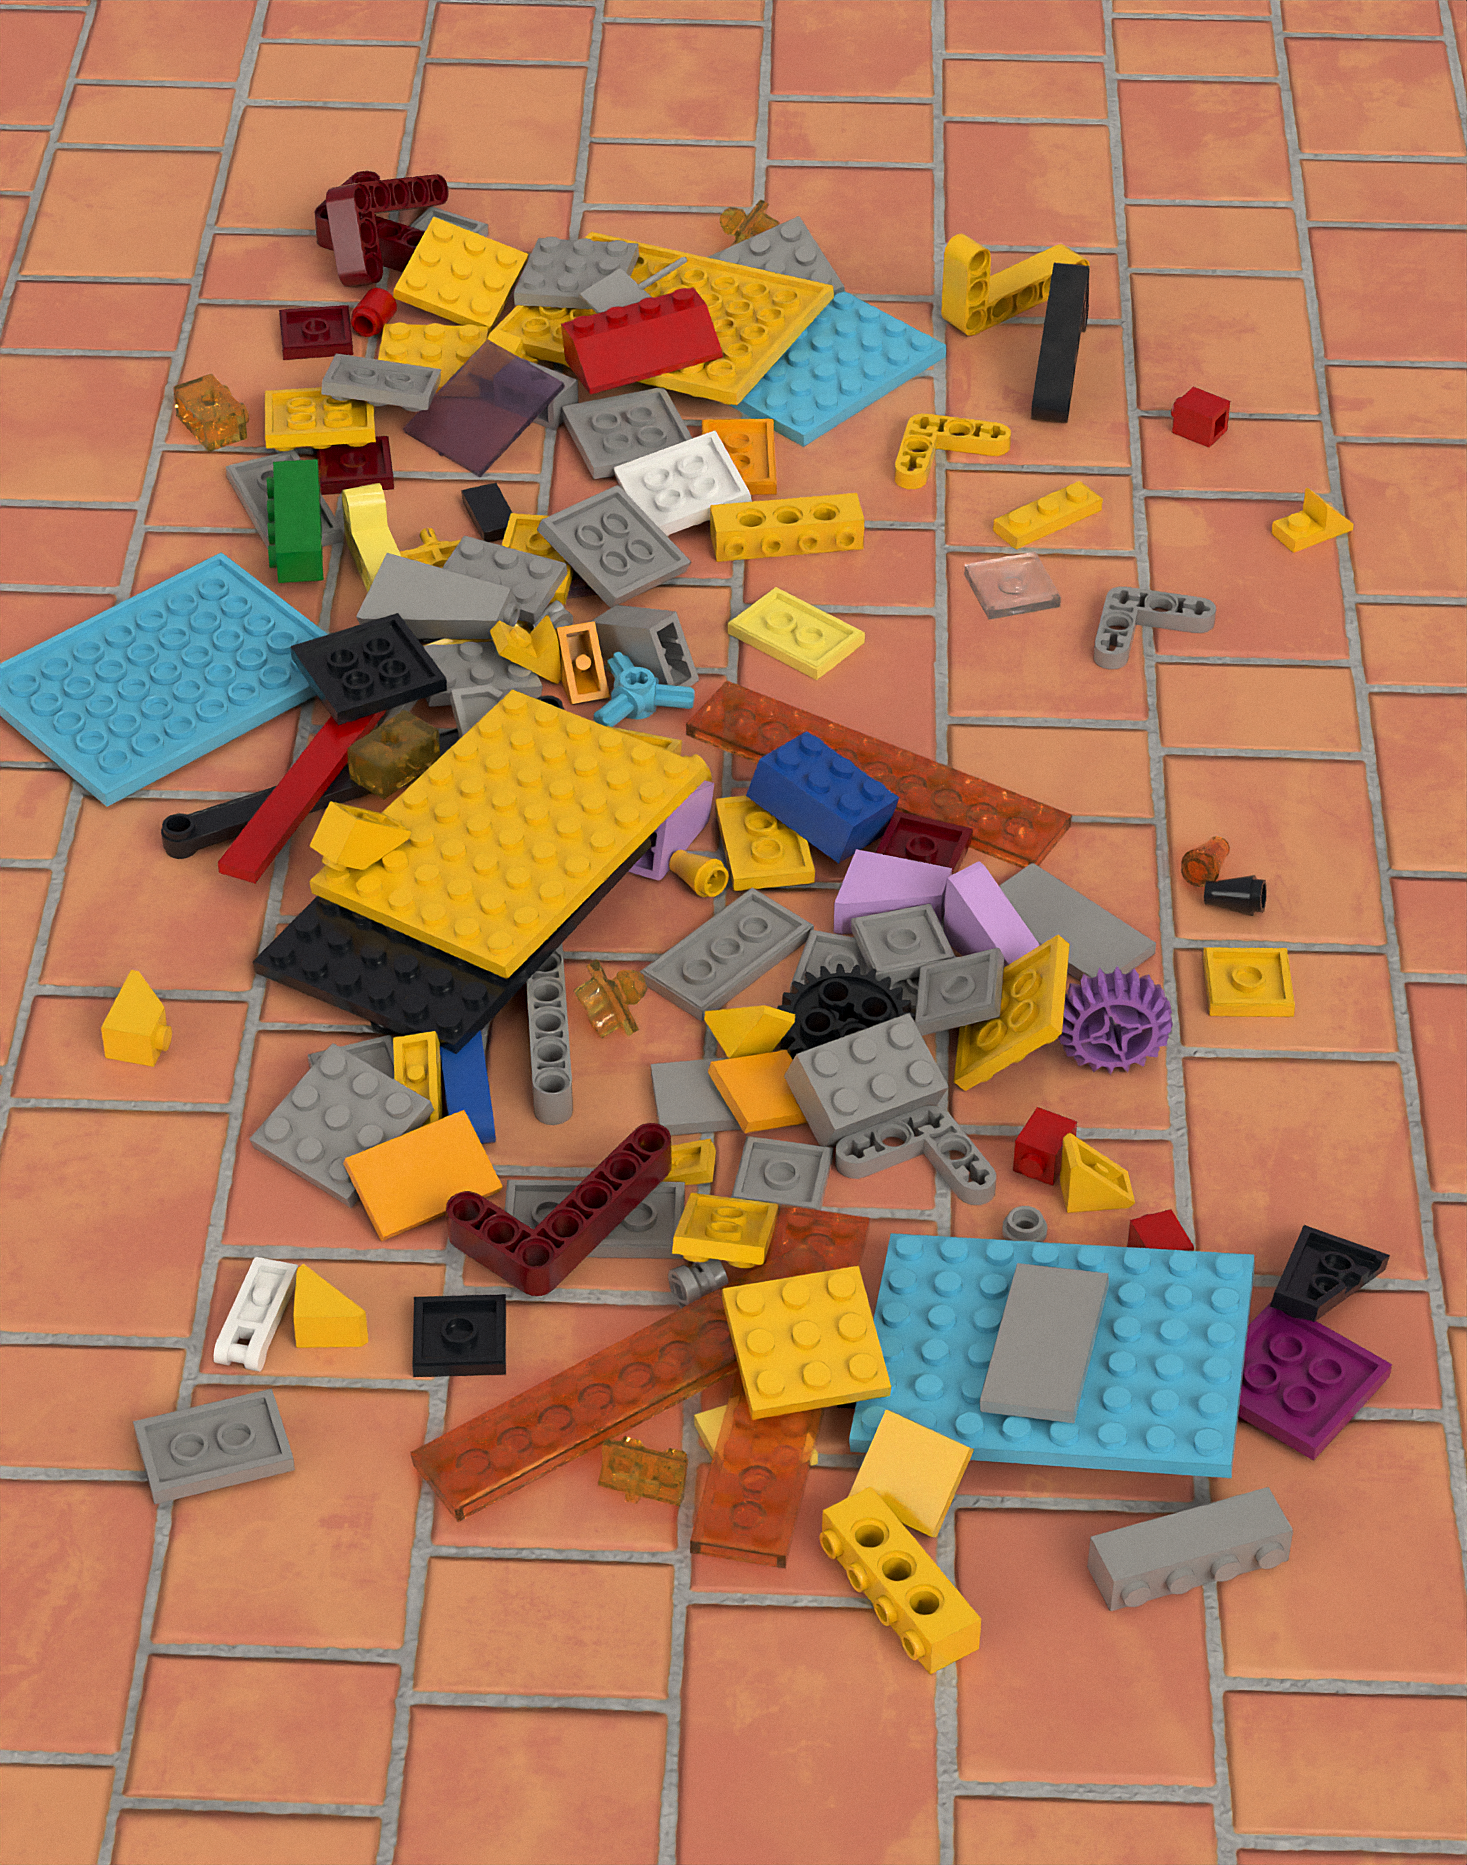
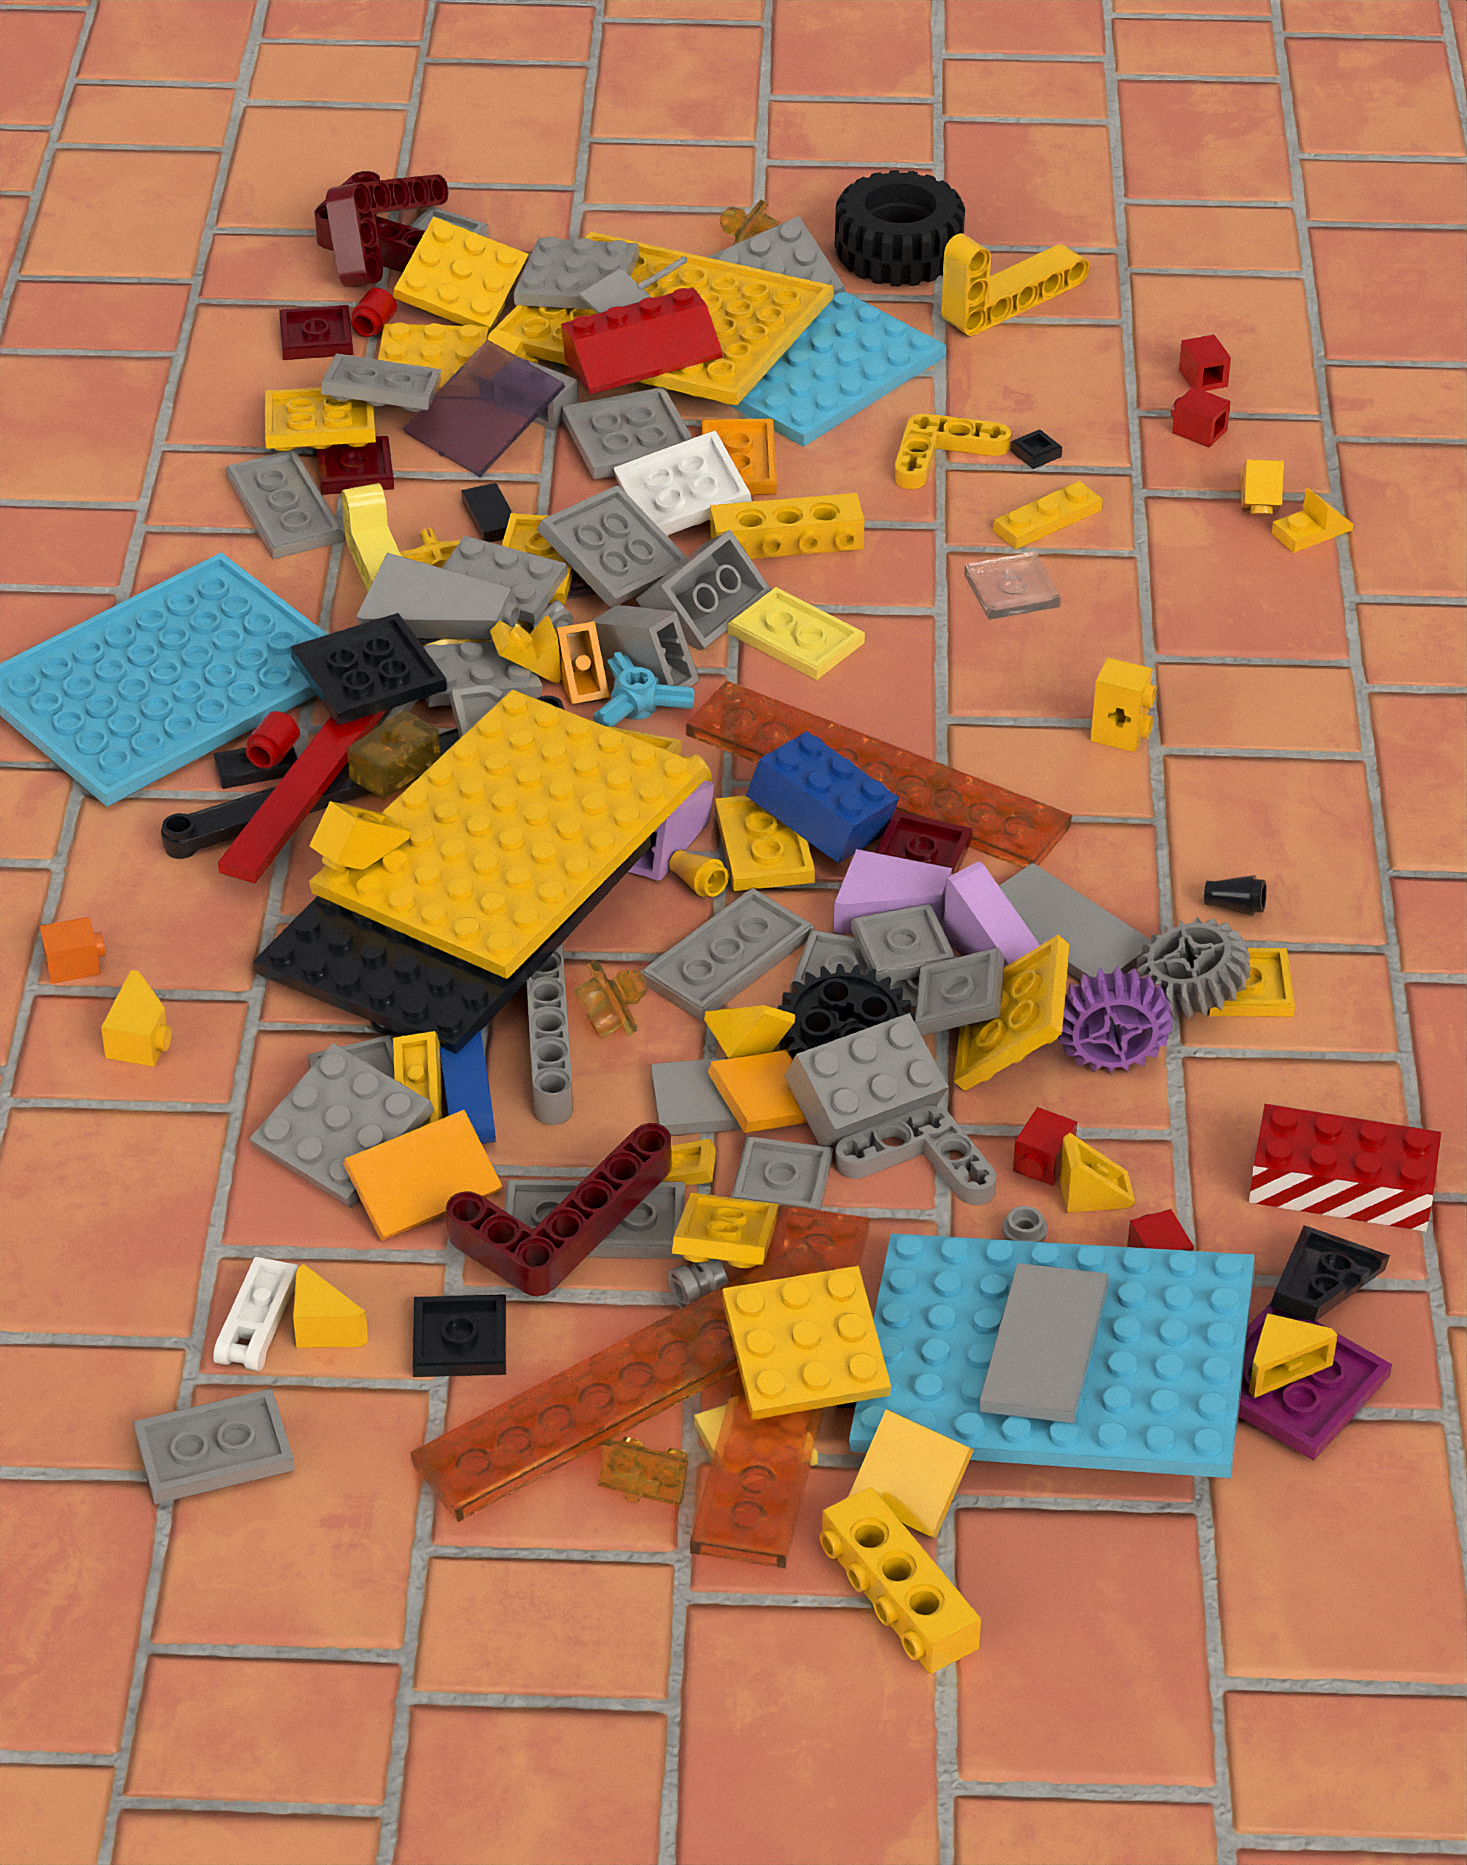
clear yellow brick [173,373,249,452] -> none
green brick [266,459,324,583] -> none
black beam [1031,262,1090,423] -> none
light grey brick [1087,1487,1293,1611] -> none
light grey beam [1094,587,1216,669] -> none
clear orange cone [1181,836,1230,887] -> none
none -> orange brick [40,916,106,984]
none -> black tile [213,746,298,789]
none -> red brick [246,711,300,769]
none -> light grey slope [636,529,771,650]
none -> black tyre [835,170,965,286]
none -> black tile [1011,429,1062,469]
none -> yellow brick [1090,657,1157,753]
none -> light grey gear [1136,917,1251,1019]
none -> red brick [1179,334,1231,391]
none -> yellow slope [1240,459,1284,516]
none -> red brick [1249,1104,1442,1232]
none -> yellow slope [1249,1313,1337,1398]

